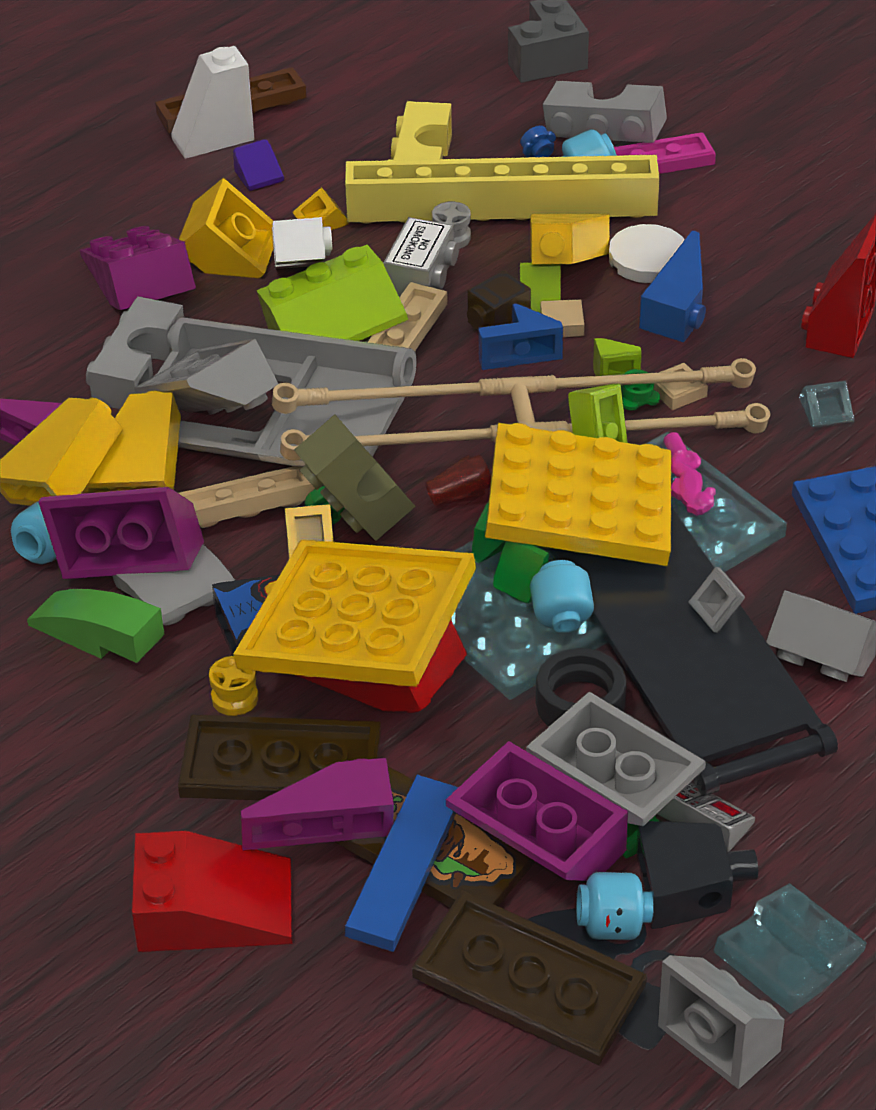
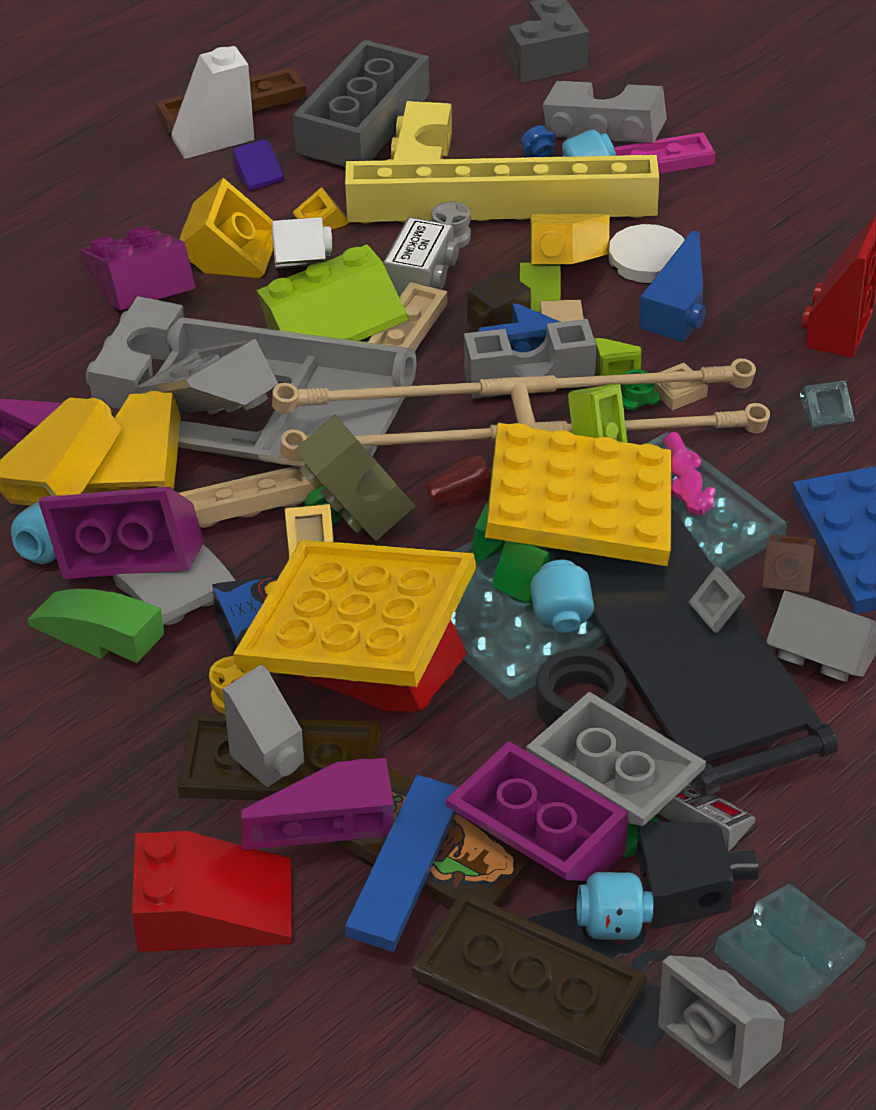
none -> light grey slope [223,665,304,787]
none -> dark grey brick [293,39,430,167]
none -> light grey arch [464,319,596,399]
none -> reddish brown window [762,534,816,593]

